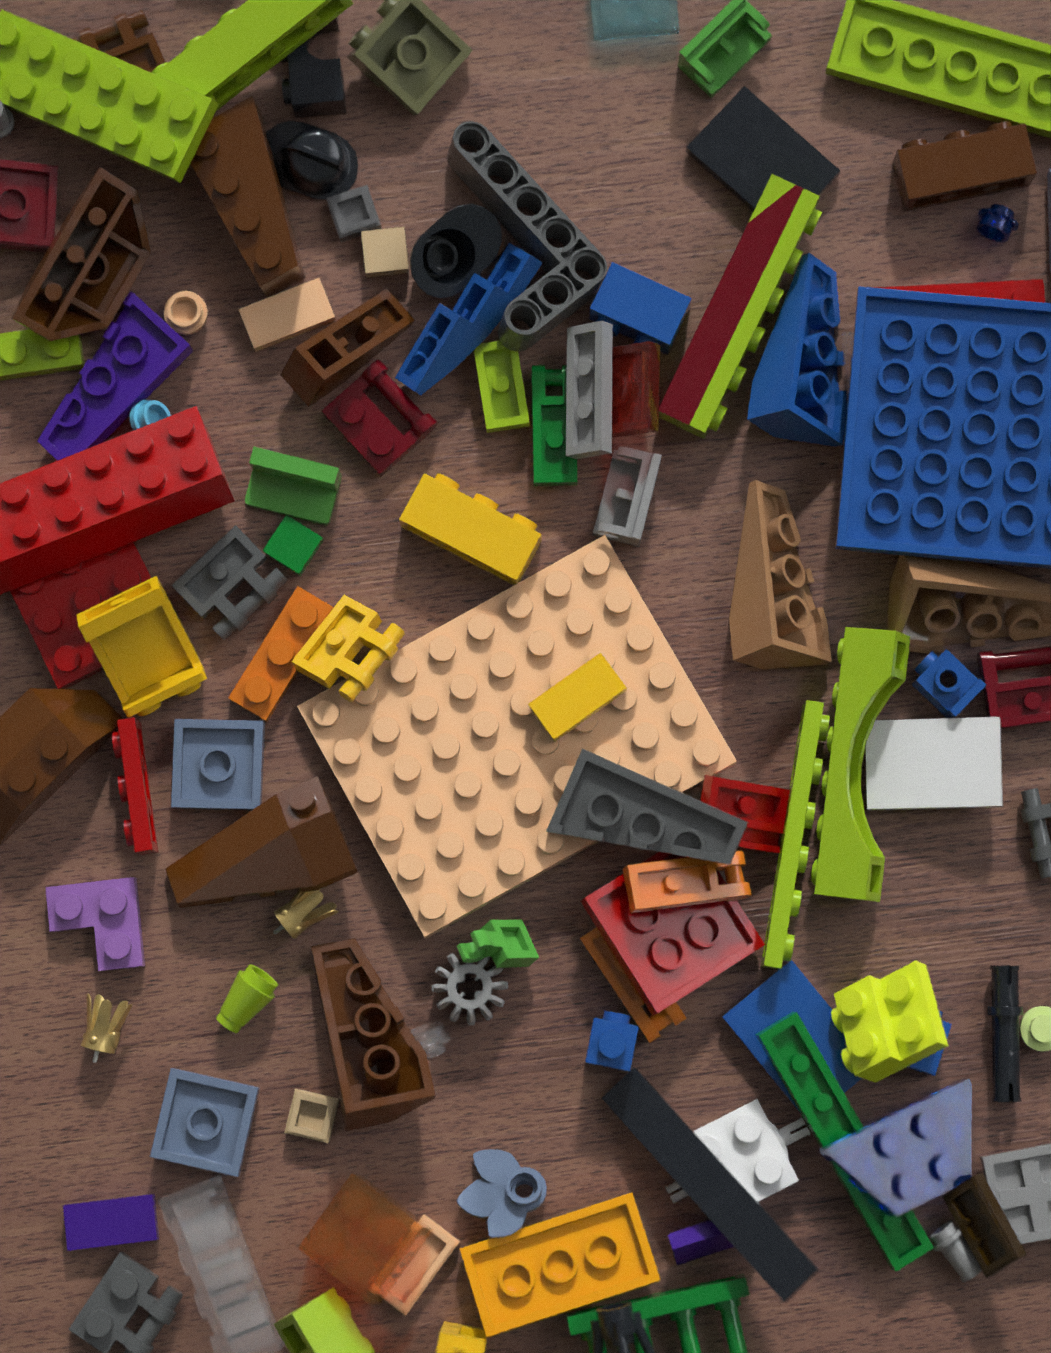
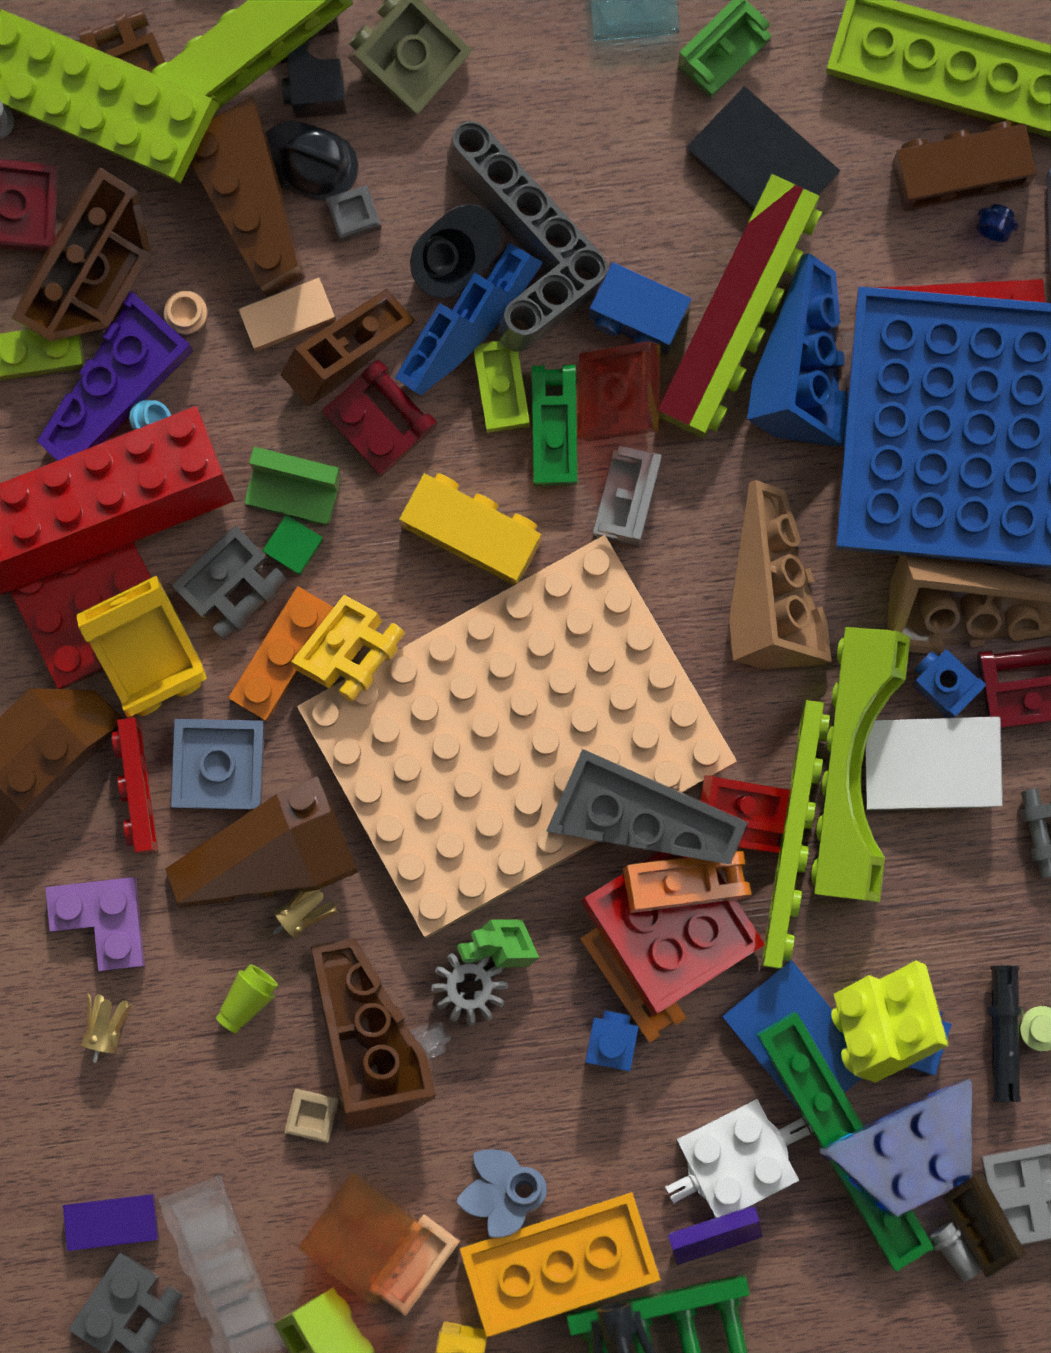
sand blue plate [150,1068,260,1177] -> none
tan tile [361,227,409,277] -> none
yellow tile [528,652,627,742] -> none
light grey plate [566,321,613,459] -> none
black tile [602,1067,820,1303] -> none

